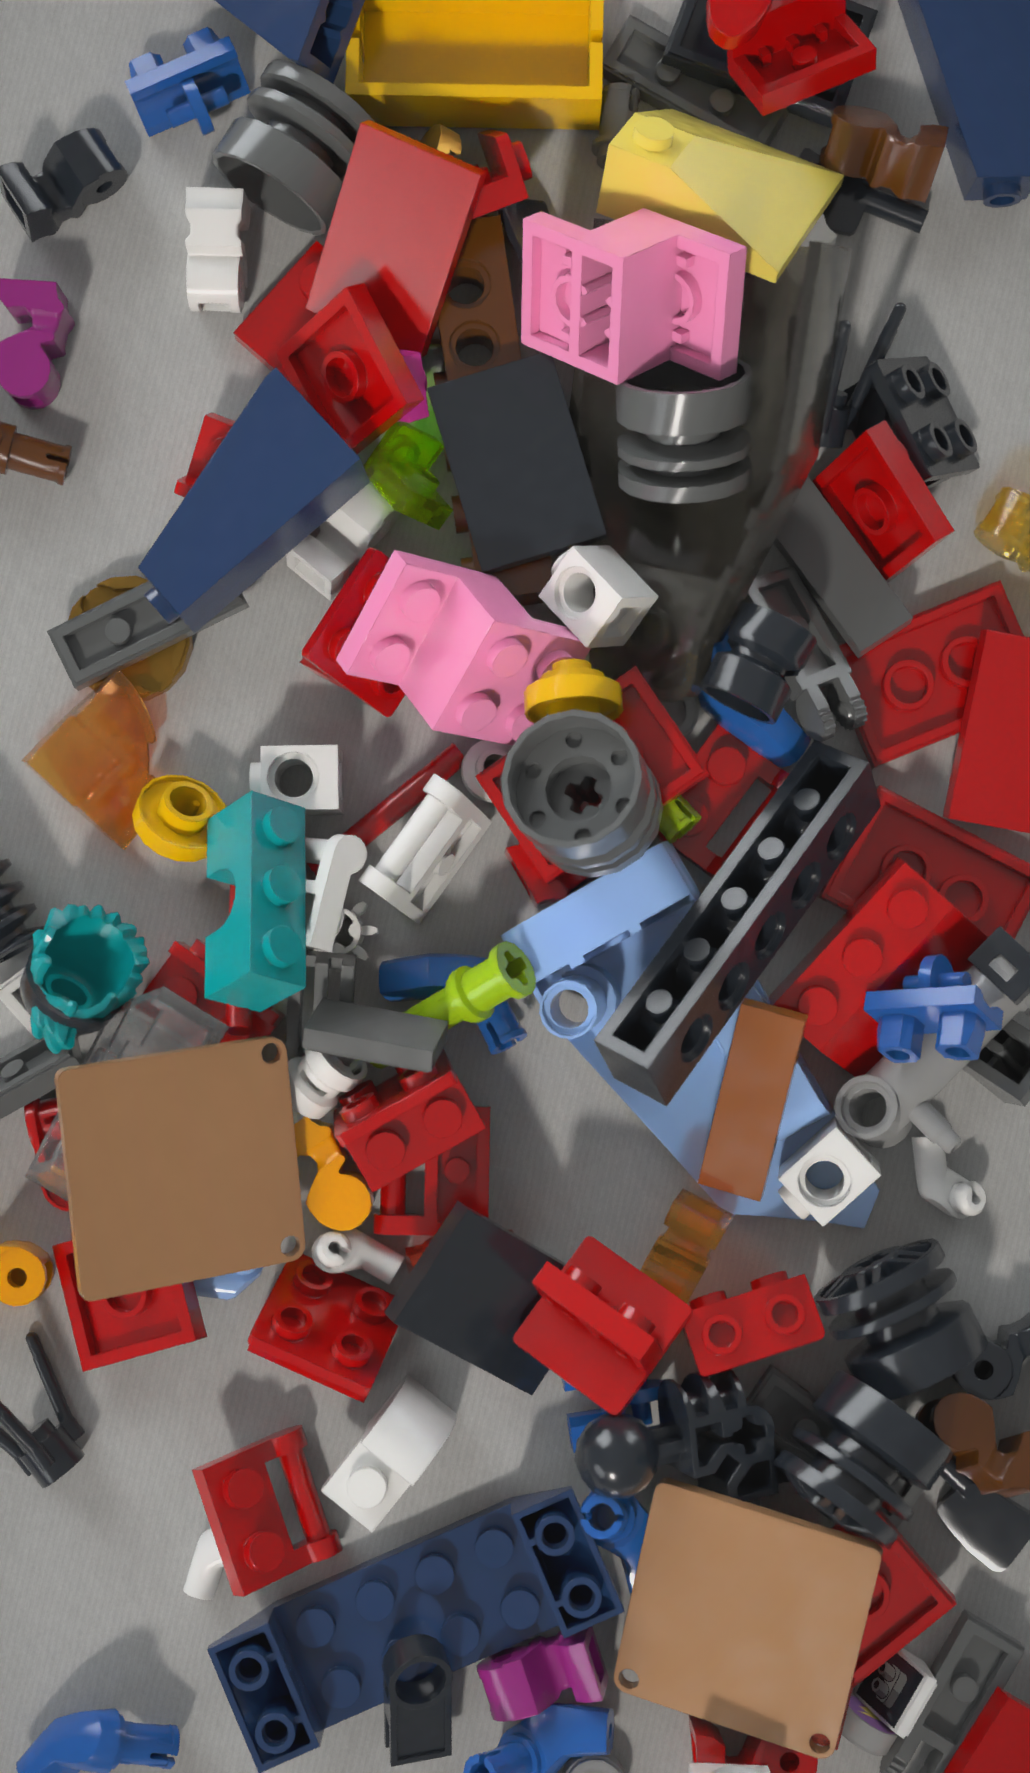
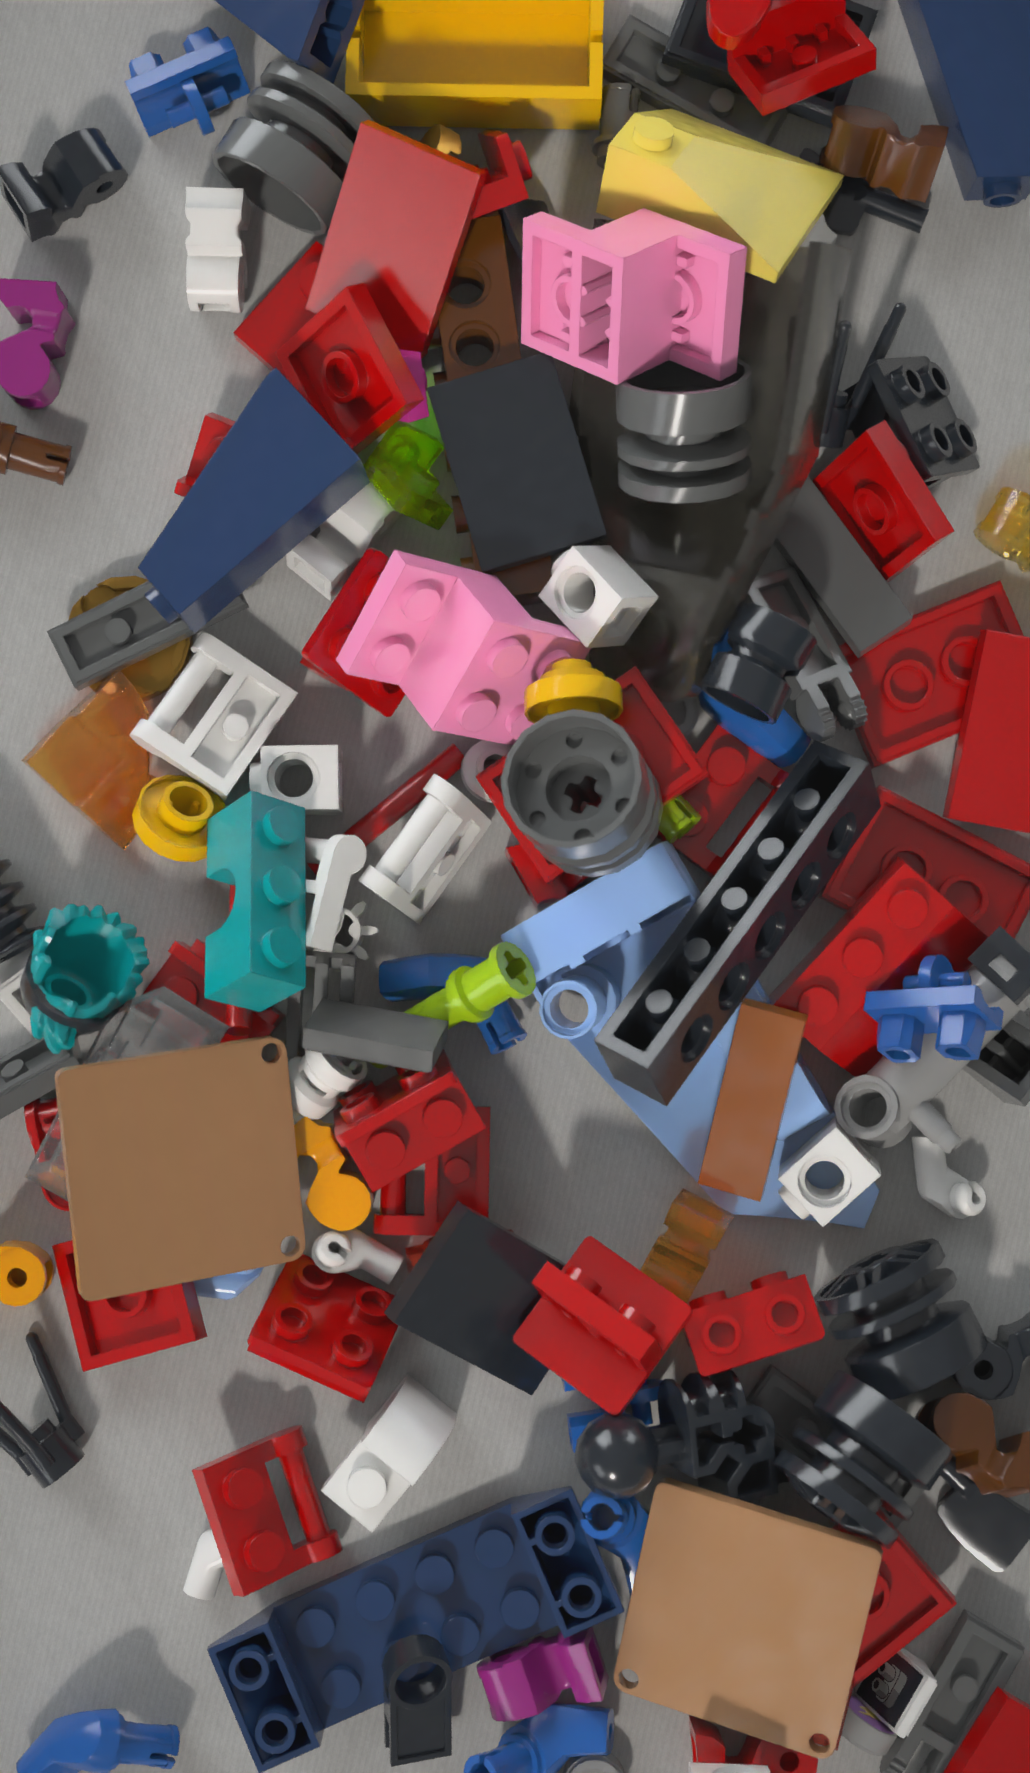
none -> white plate [129,632,298,800]

